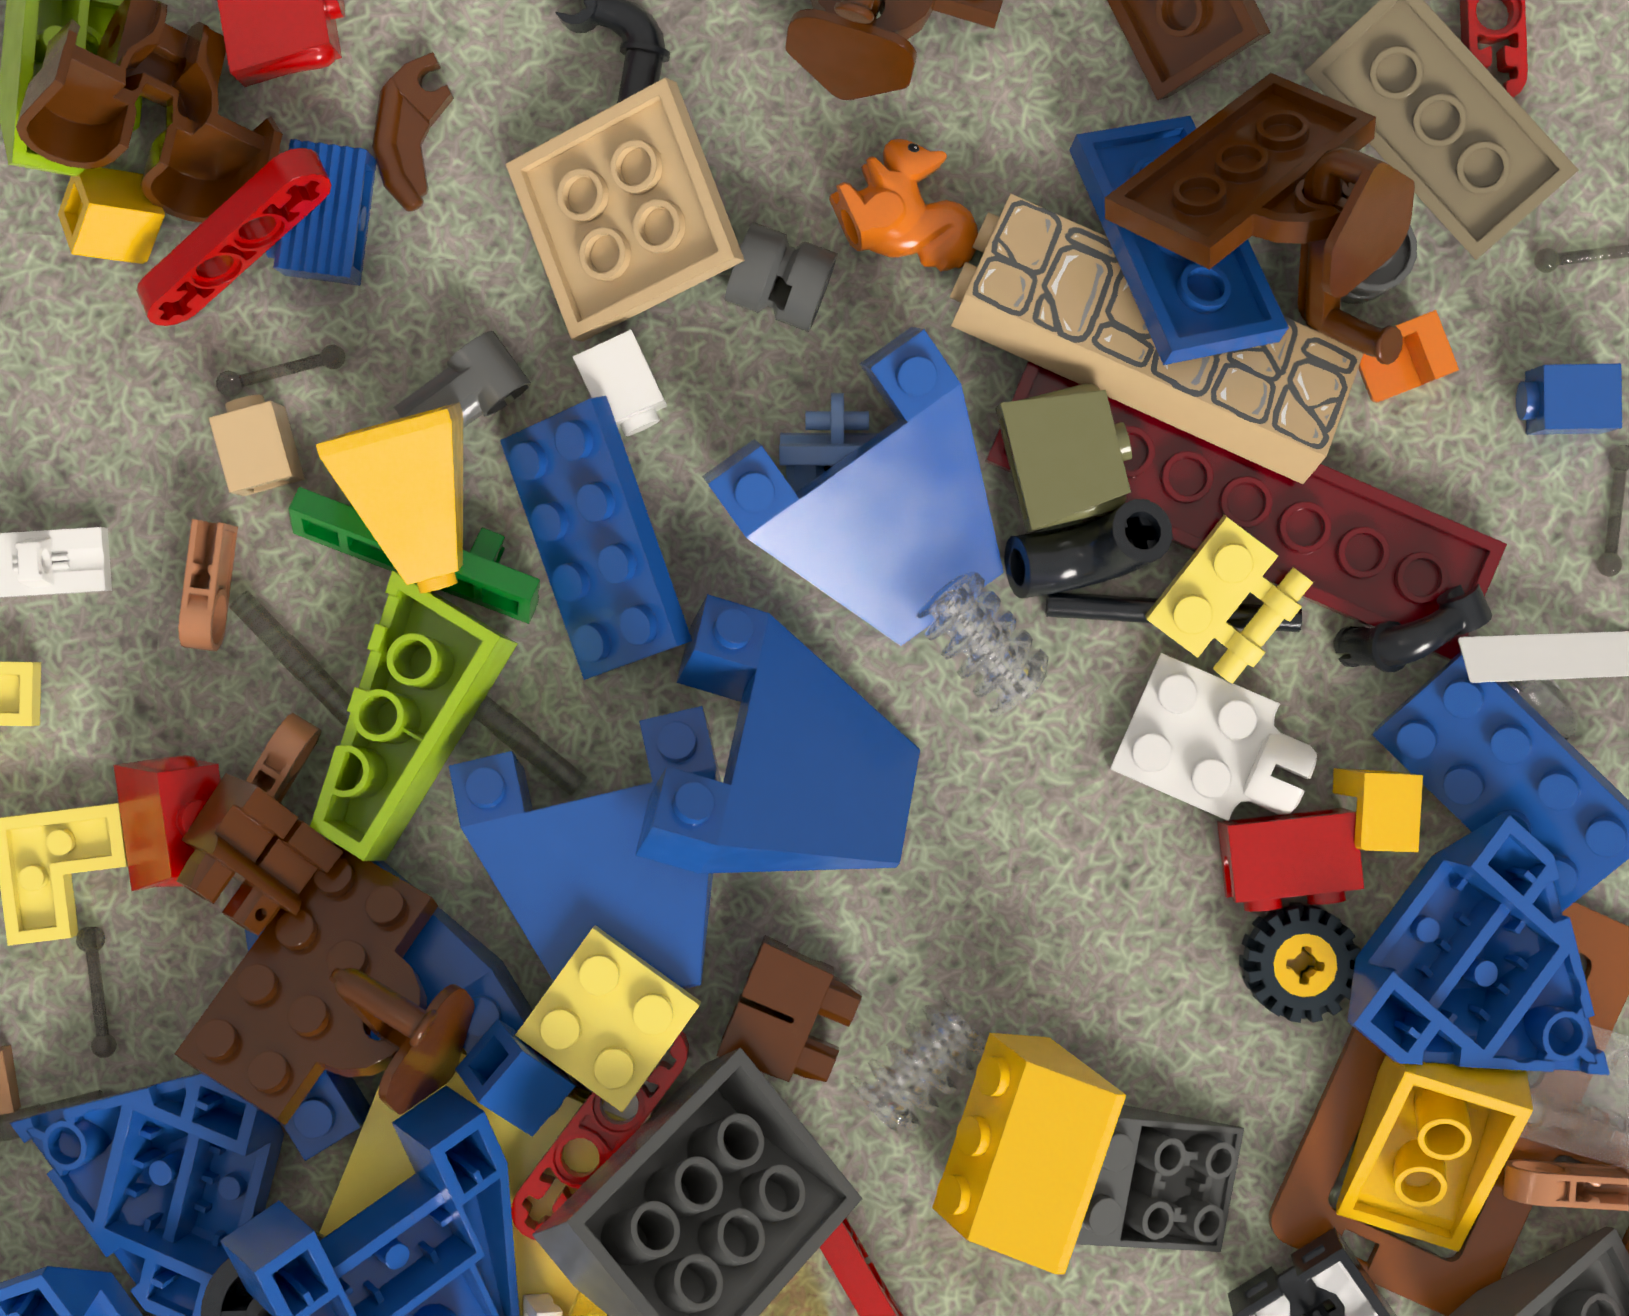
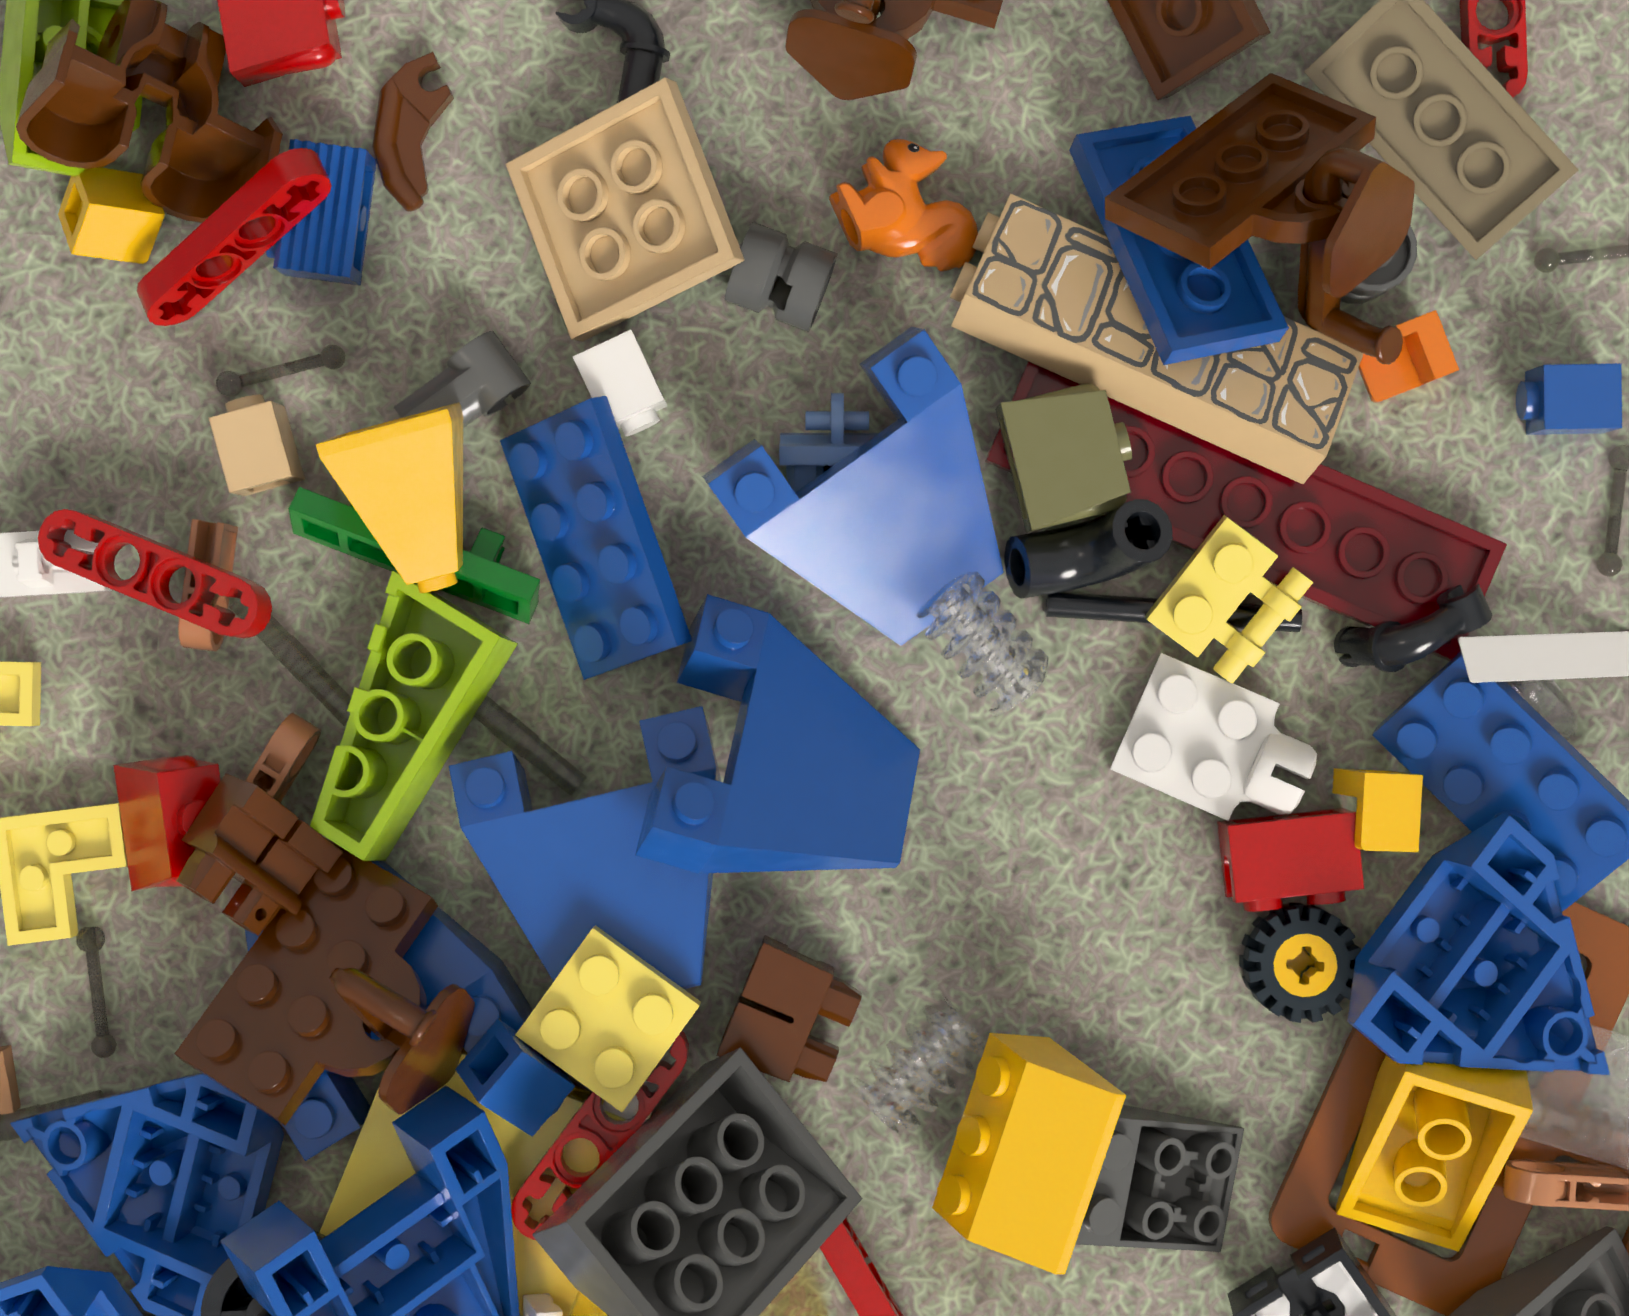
none -> red beam [38,509,272,638]

